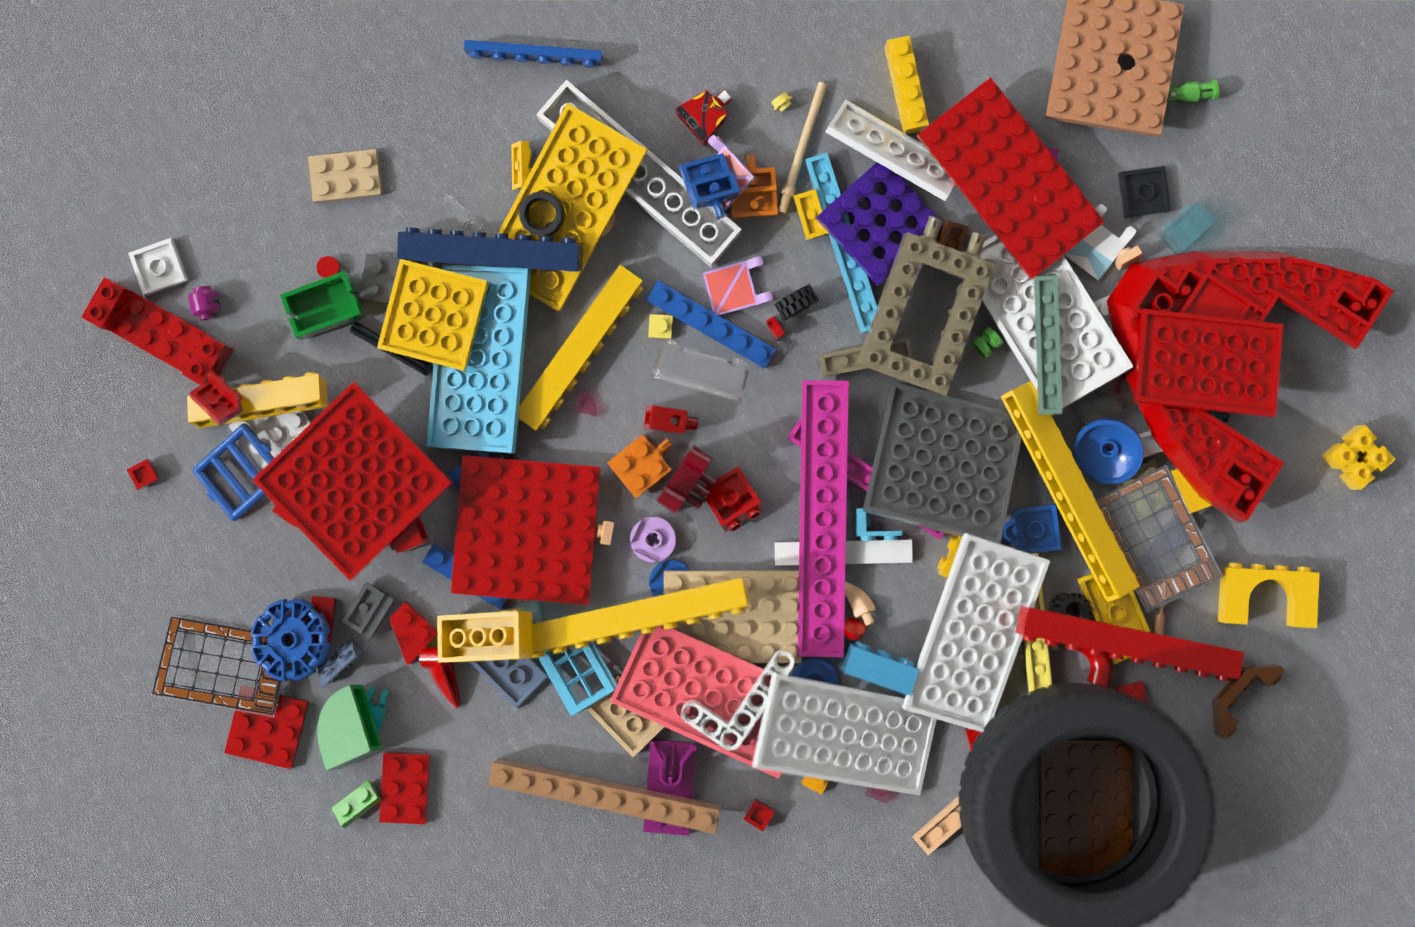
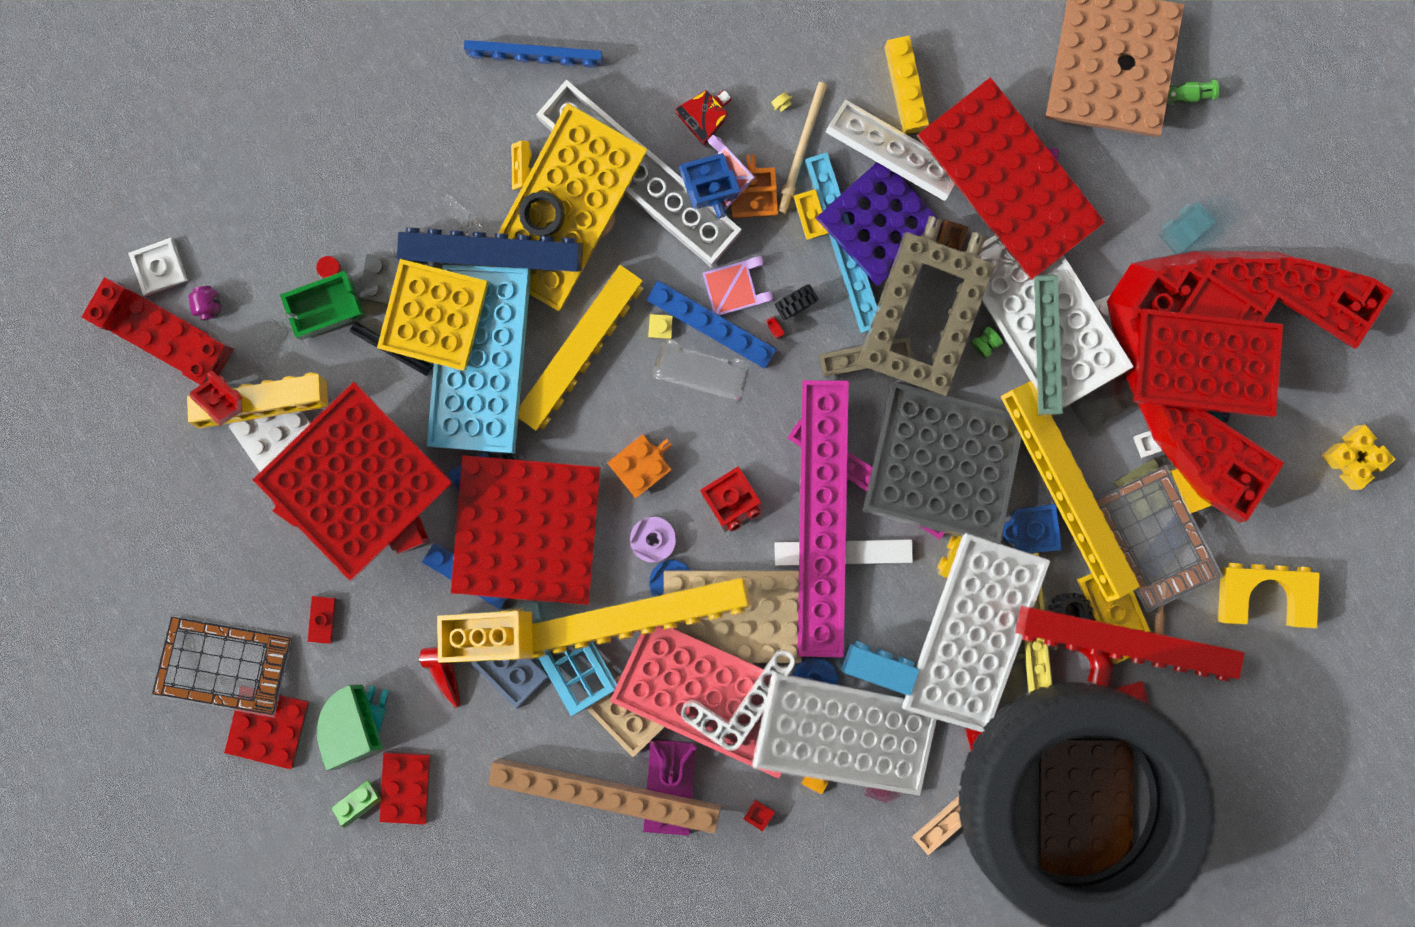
red plate [127,459,160,490] -> none
blue bar [192,423,274,521] -> none
blue plate [250,598,331,682] -> none
tan plate [308,149,382,203] -> none
sand blue hinge [318,638,363,688] -> none
dark grey plate [342,582,395,639] -> none
red wing [389,602,438,665] -> none
clear pink tile [574,389,597,417] -> none
light nougat plate [595,520,614,545] -> none
red torso [643,405,699,434] -> none
dark red piece [656,445,717,514] -> none
red tile [844,618,866,640] -> none
light nougat bar [845,582,876,626] -> none
medium azure bracket [855,508,903,541] -> none
white flag [1064,204,1136,281] -> none
blue dish [1073,419,1144,484] -> none
light nougat plate [1115,246,1142,271] -> none
black tile [1118,166,1171,218] -> none
reddish brown slope [1212,664,1285,739] -> none

